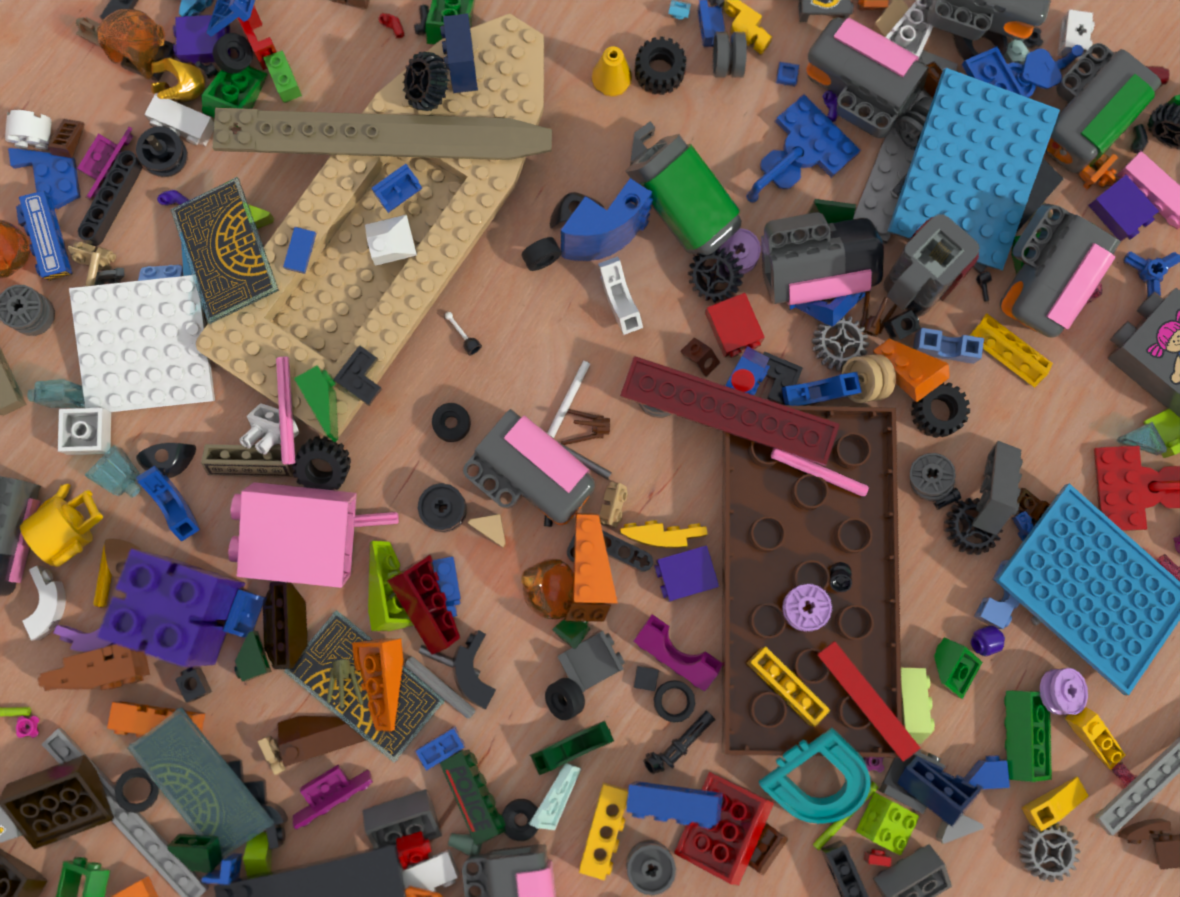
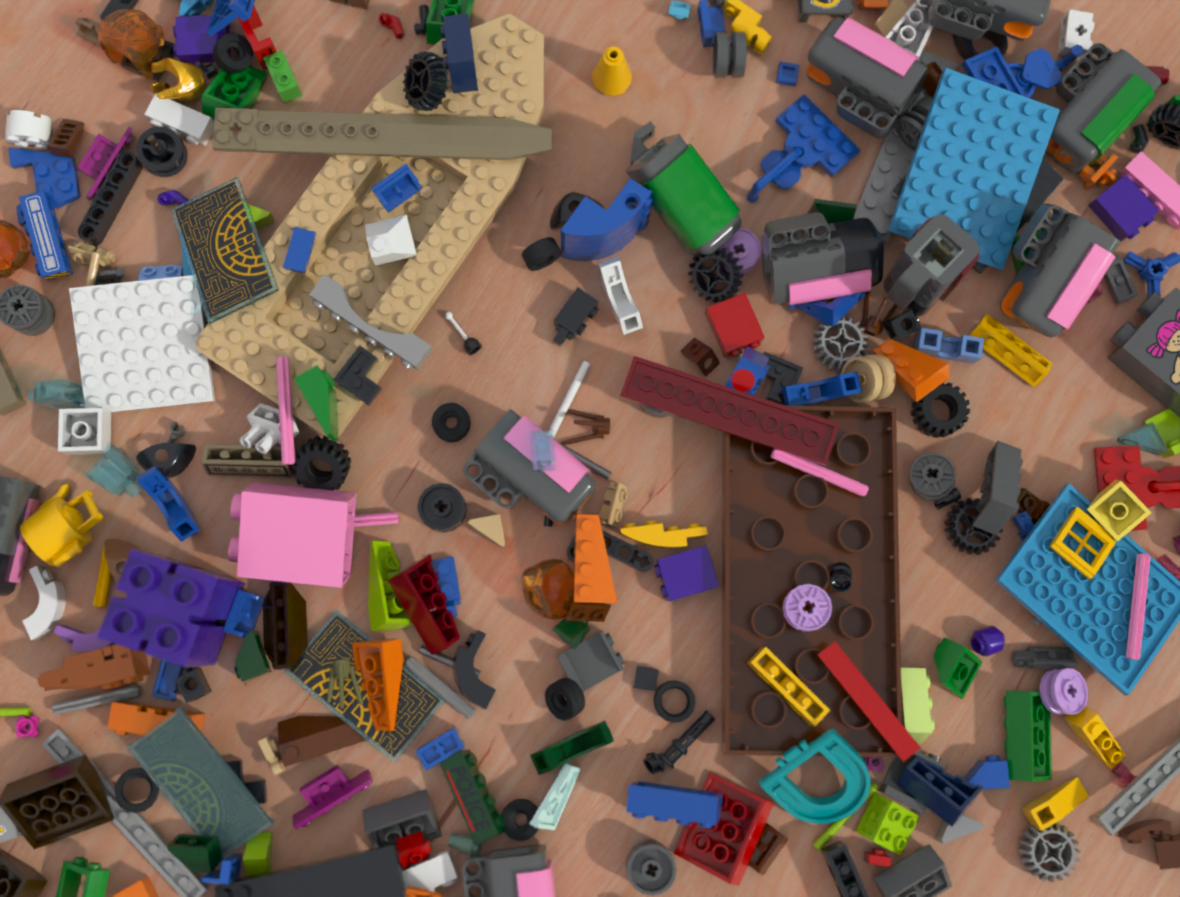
black brick [256,802,288,849] -> none
yellow brick [579,782,628,880] -> none
magenta arch [633,614,723,692] -> none
black tyre [635,37,687,95] -> none
dark purple arm [823,91,838,122] -> none
medium blue arch [974,560,1020,629] -> none
black hand [976,271,992,302] -> none
light aqua plate [1004,40,1030,65] -> none
black plate [1022,27,1043,48] -> none
none -> light grey axle [52,685,141,715]
none -> blue tile [151,660,184,702]
none -> dark grey hand [167,422,185,443]
none -> light grey arch [309,274,433,371]
none -> clear light blue torso [531,430,556,472]
none -> black hinge [553,287,599,347]
none -> dark grey hinge [1011,647,1077,669]
none -> yellow piece [1049,507,1116,580]
none -> light yellow slope [1087,479,1152,541]
none -> dark grey hinge [1104,254,1138,304]
none -> bright pink axle [1126,553,1151,660]

